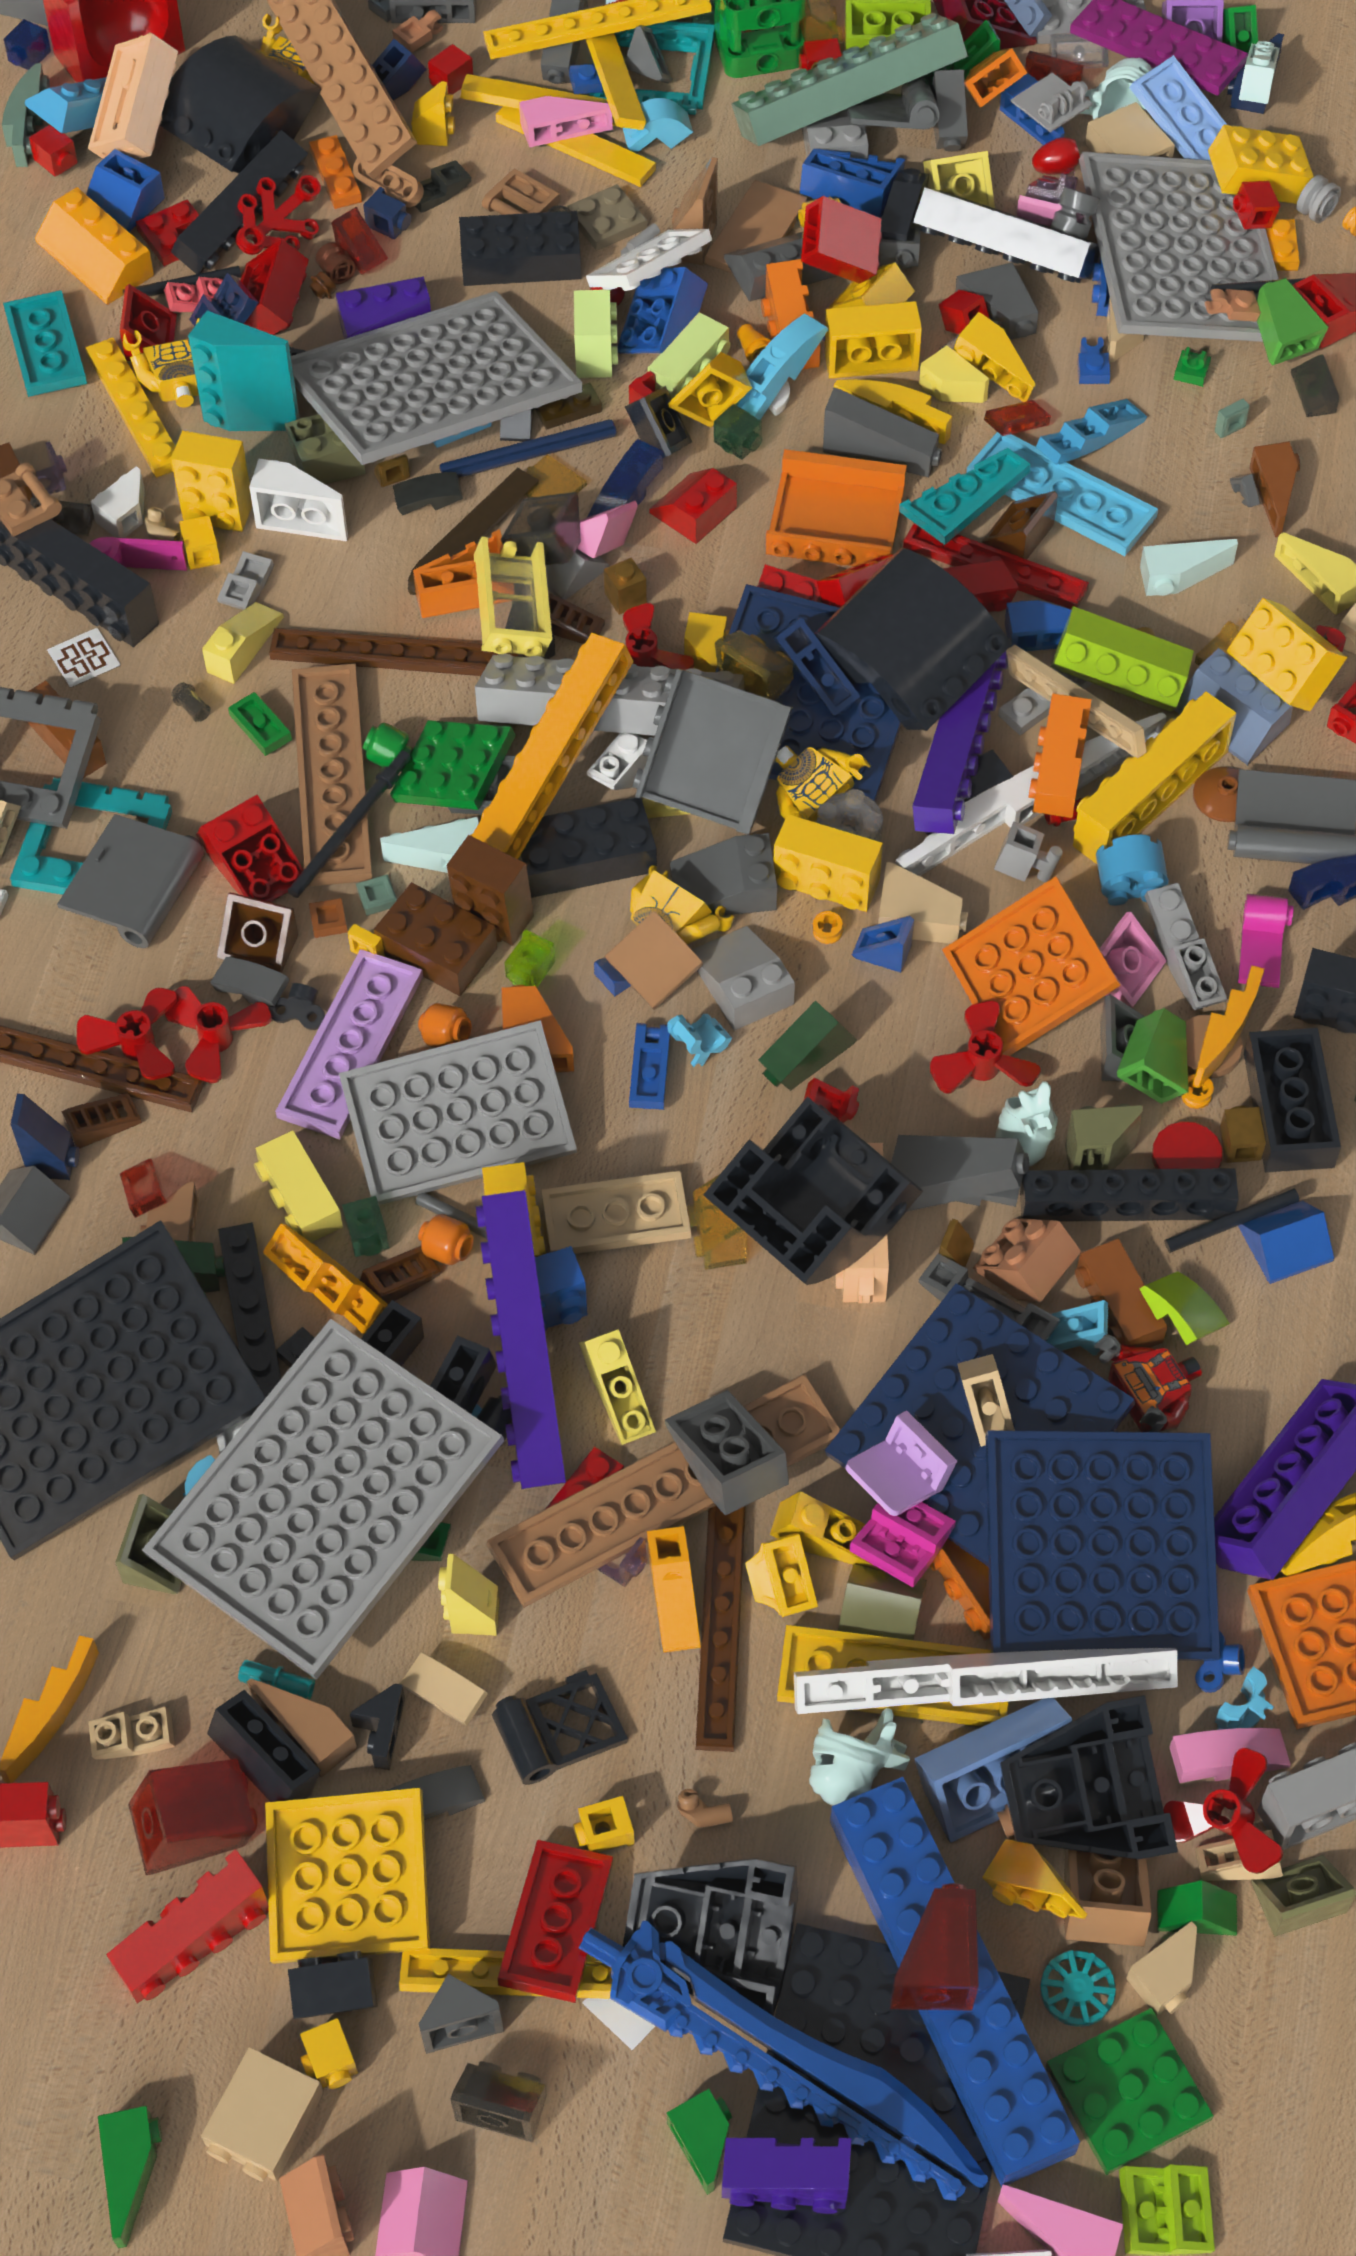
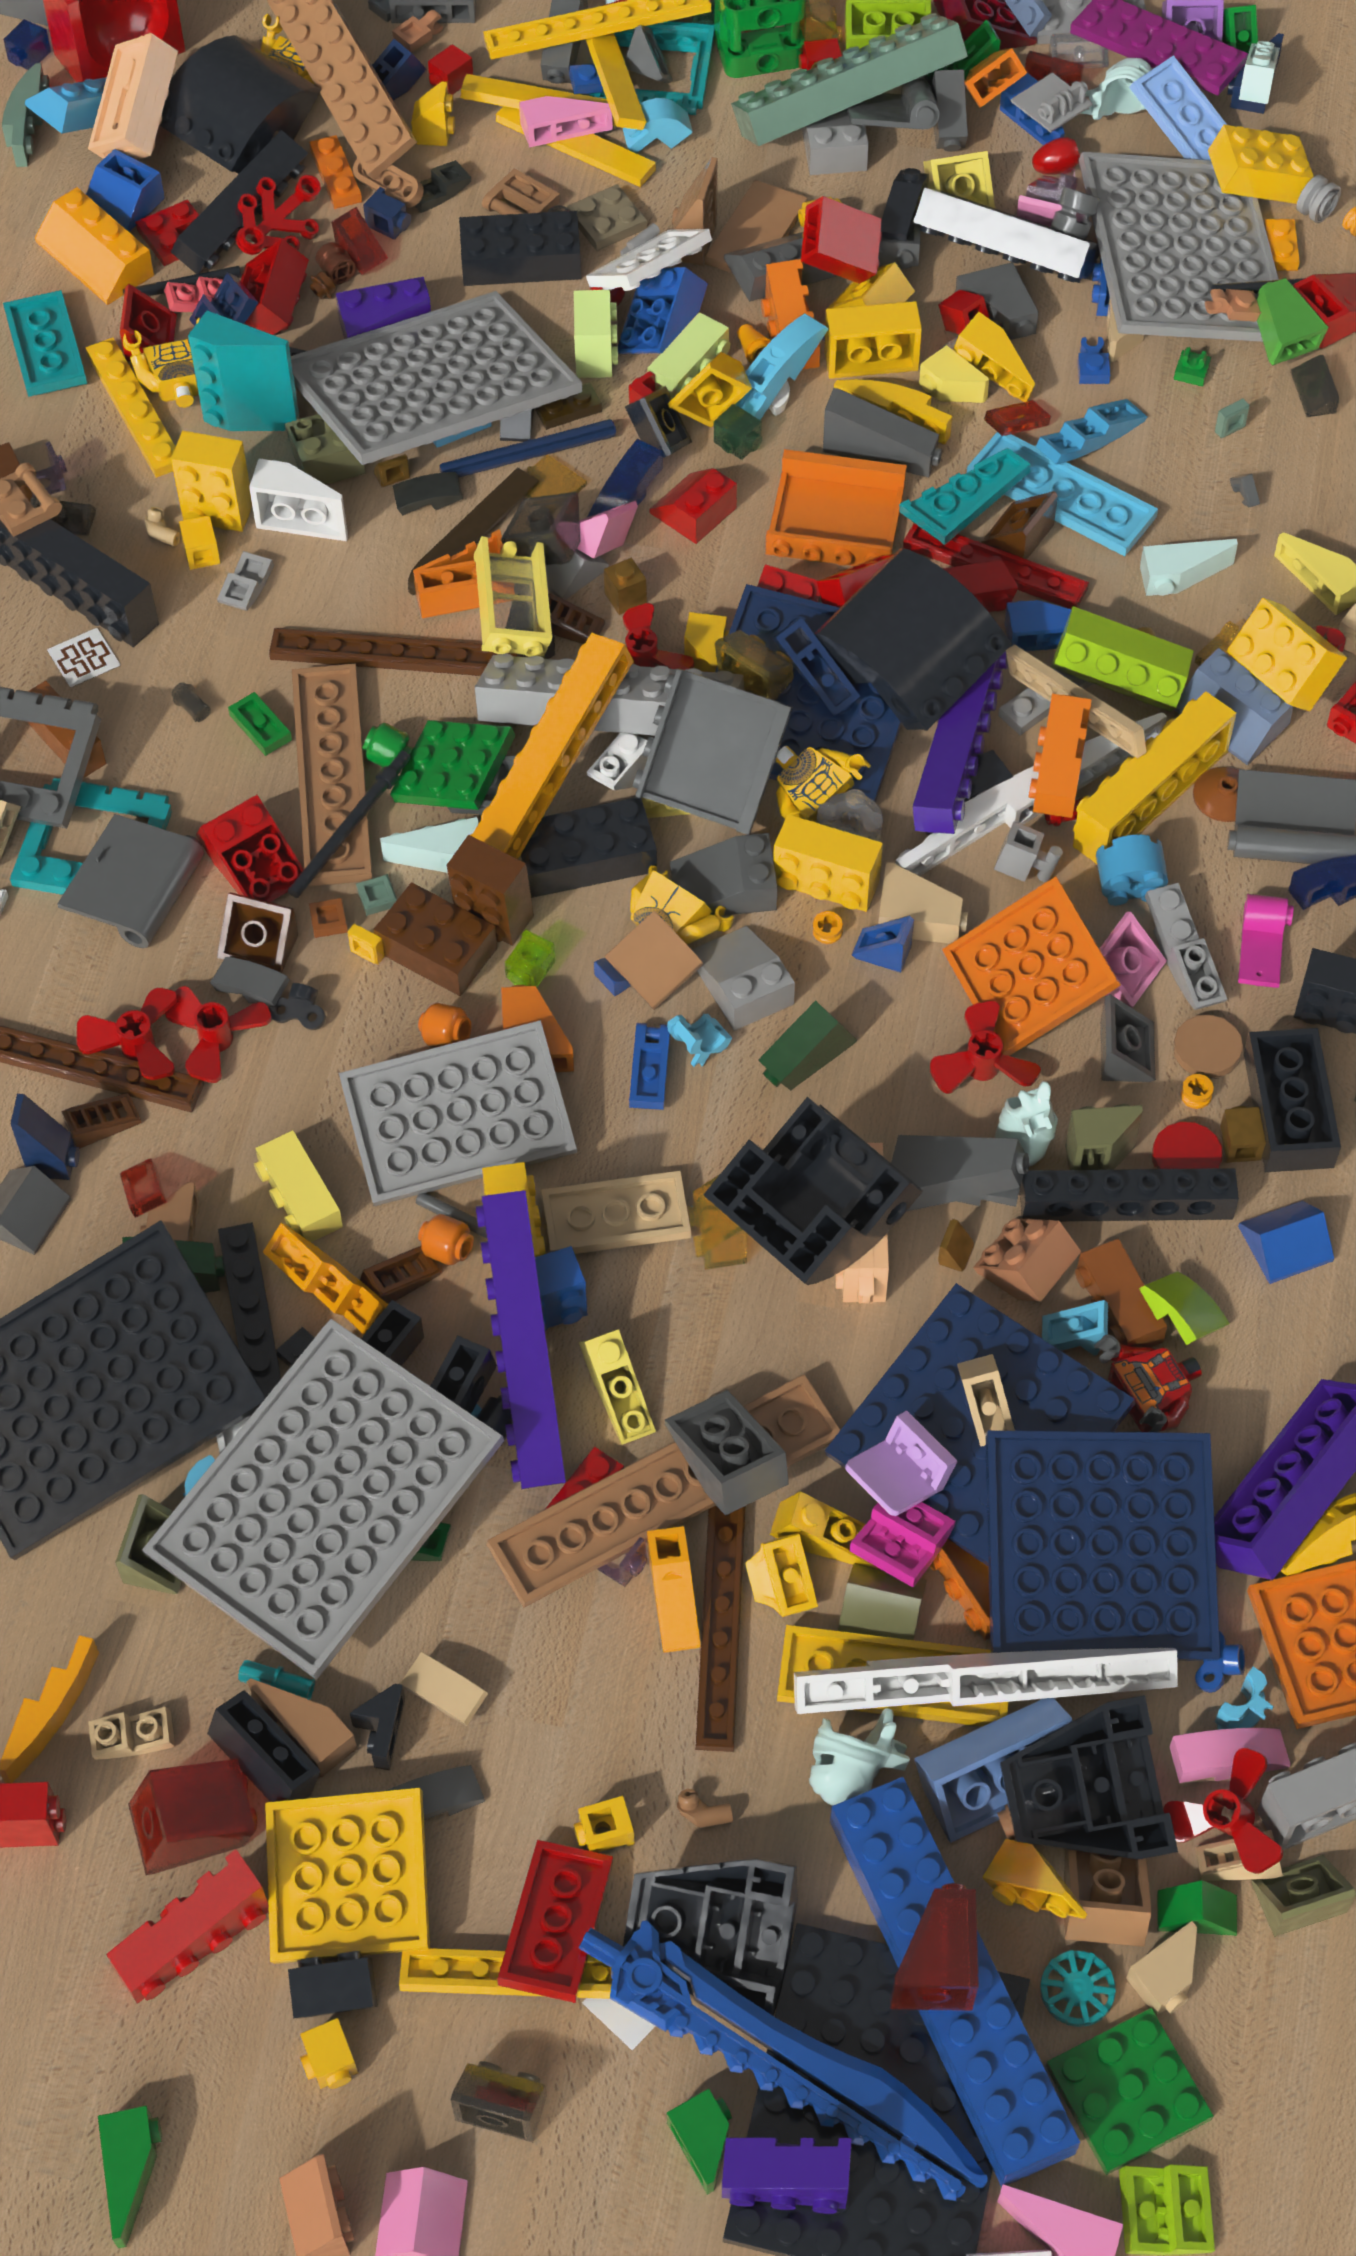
red brick [29,125,78,177] -> none
dark pink door [89,537,188,571] -> none
white slope [90,466,145,538] -> none
tan brick [201,2047,324,2181] -> none
light yellow slope [202,602,284,684] -> none
lavender plate [275,949,423,1140] -> none
clear green brick [342,1196,389,1257] -> none
dark grey slope [419,1974,504,2054] -> none
light yellow slope [438,1554,500,1636] -> none
black piece [492,1670,628,1785] -> none
blue wedge [800,149,906,218] -> none
red bracket [803,1078,859,1123] -> none
dark grey slope [919,1253,1060,1341] -> none
tan brick [1085,102,1175,158] -> none
bright green slope [1117,1008,1189,1104] -> none
black bar [1164,1188,1300,1253] -> none
light orange slope [1192,965,1264,1088] -> none
red brick [1233,181,1280,229] -> none
dark orange slope [1249,441,1300,537] -> none

